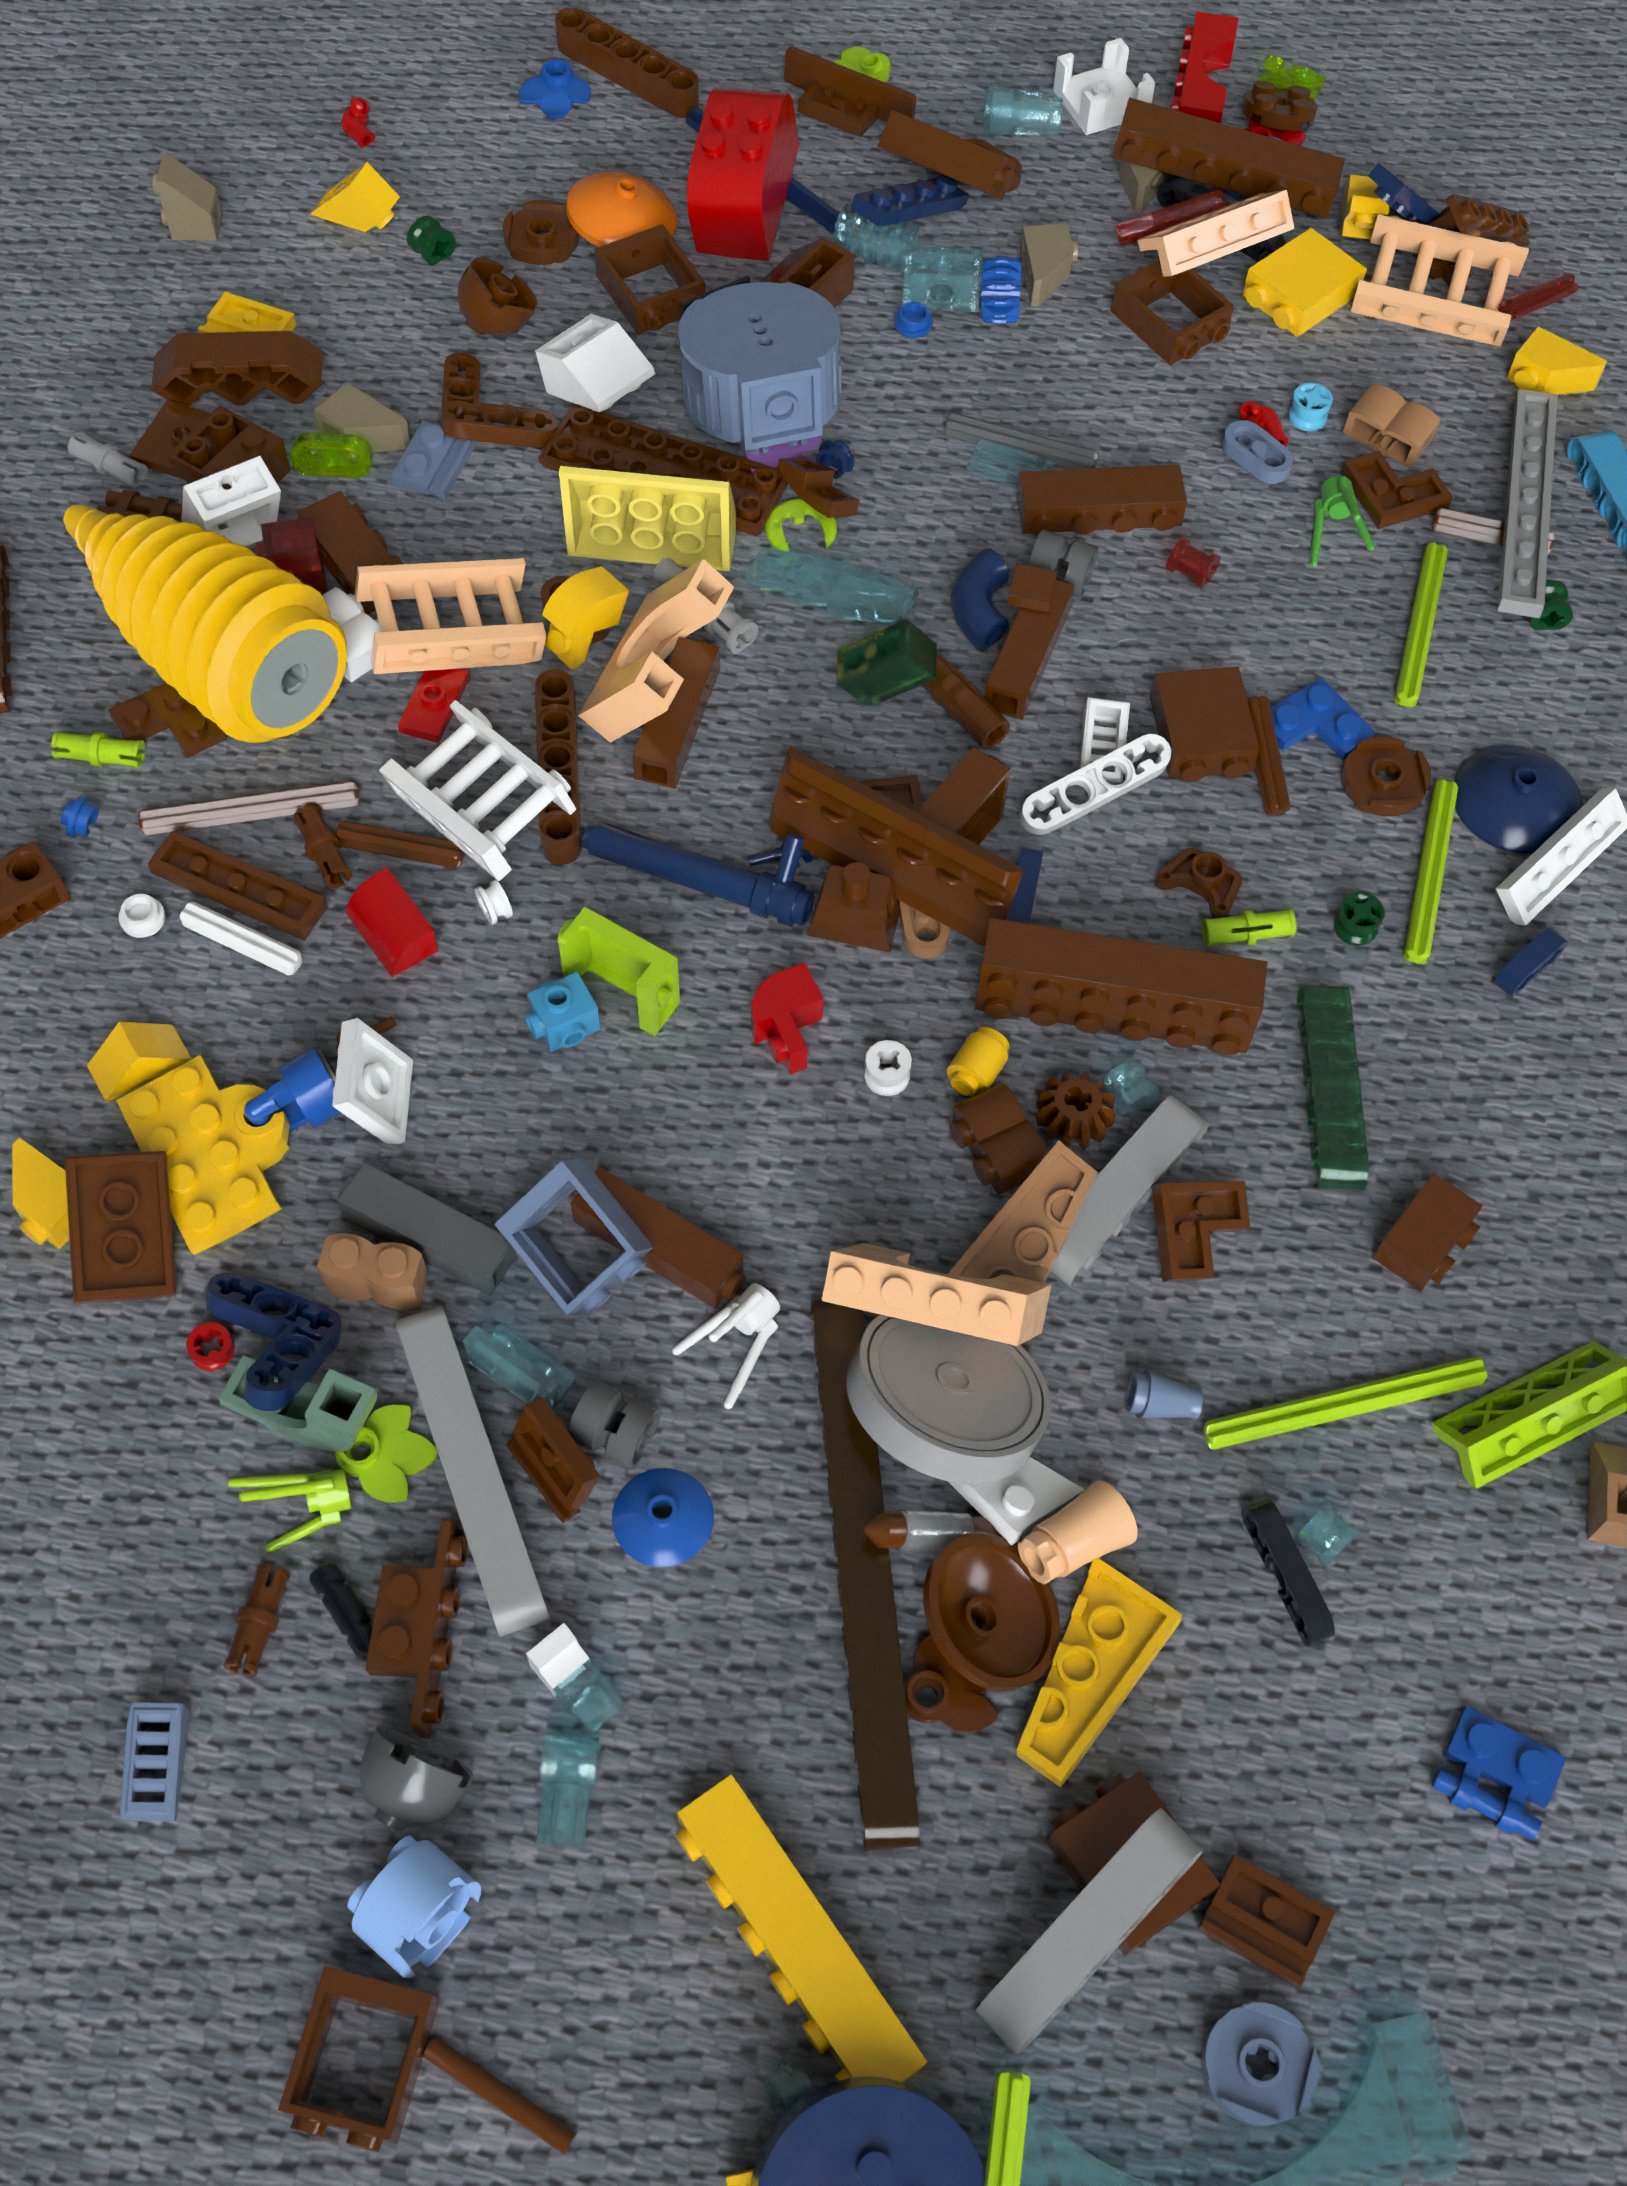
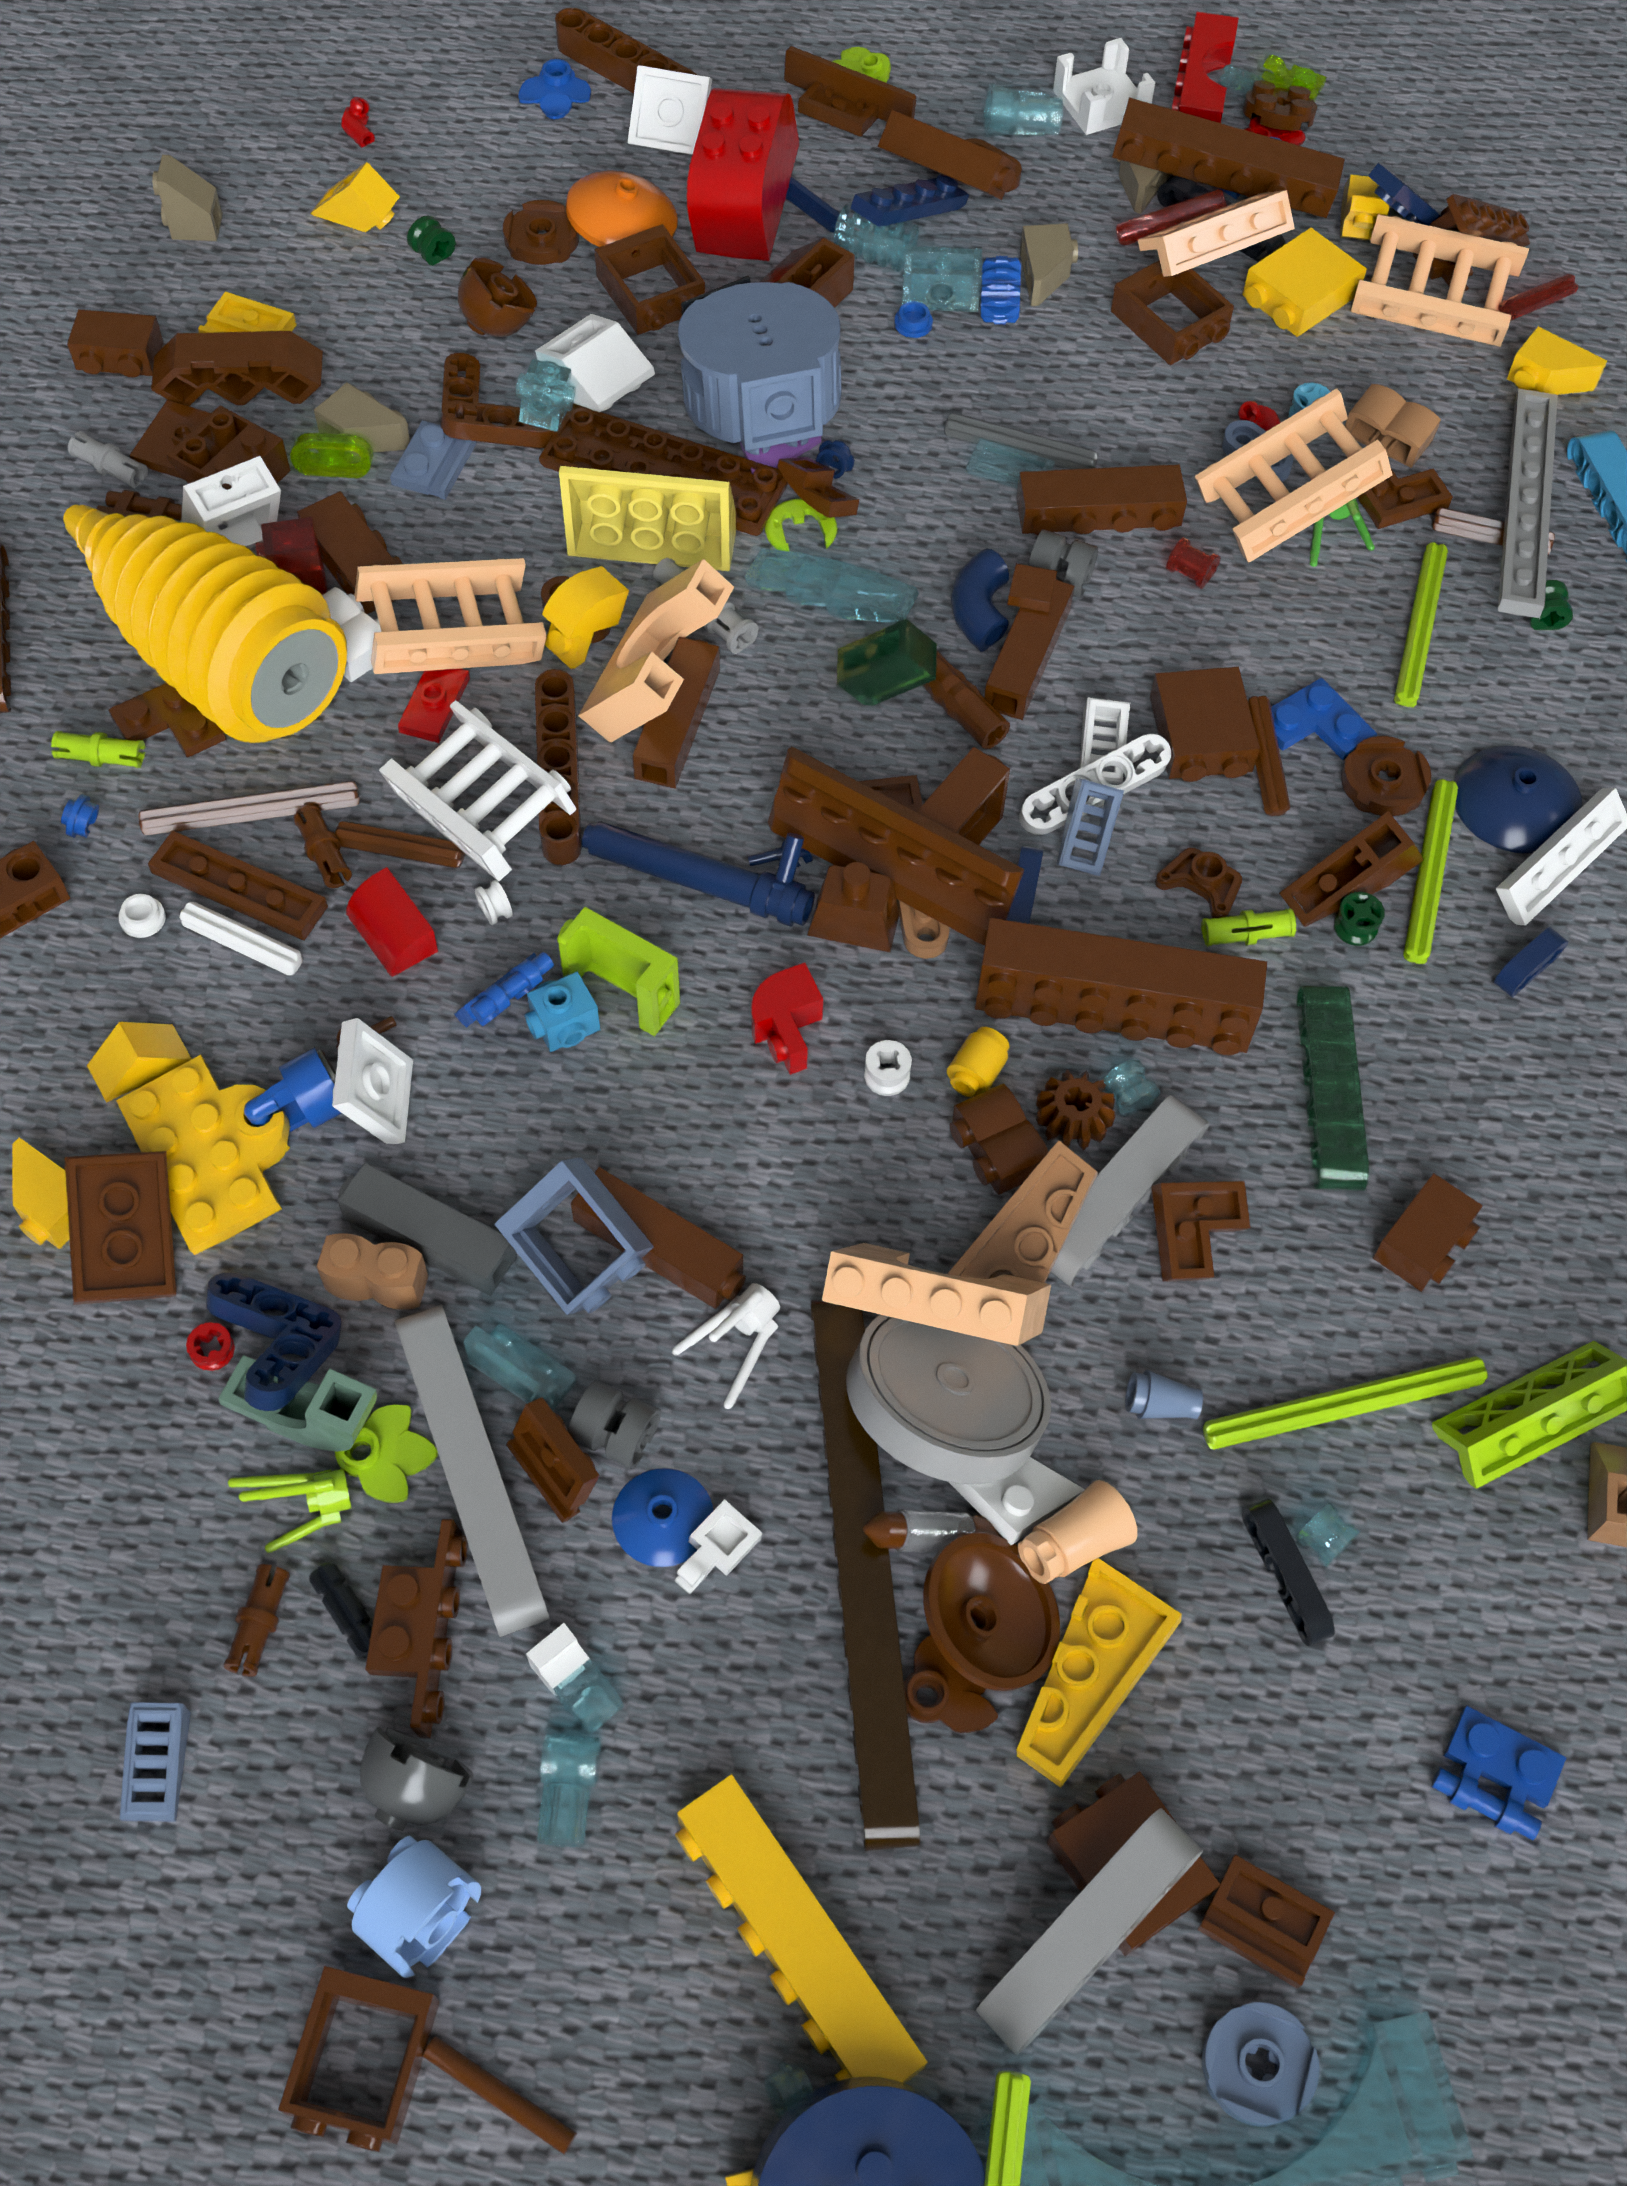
none -> reddish brown brick [67,309,164,378]
none -> blue plate [454,952,554,1028]
none -> clear light blue brick [515,359,576,432]
none -> white plate [627,65,712,155]
none -> white plate [675,1499,763,1594]
none -> sand blue slope [1057,778,1124,876]
none -> light nougat fence [1195,388,1392,563]
none -> clear light blue axle [1219,64,1264,93]
none -> reddish brown slope [1279,811,1424,927]

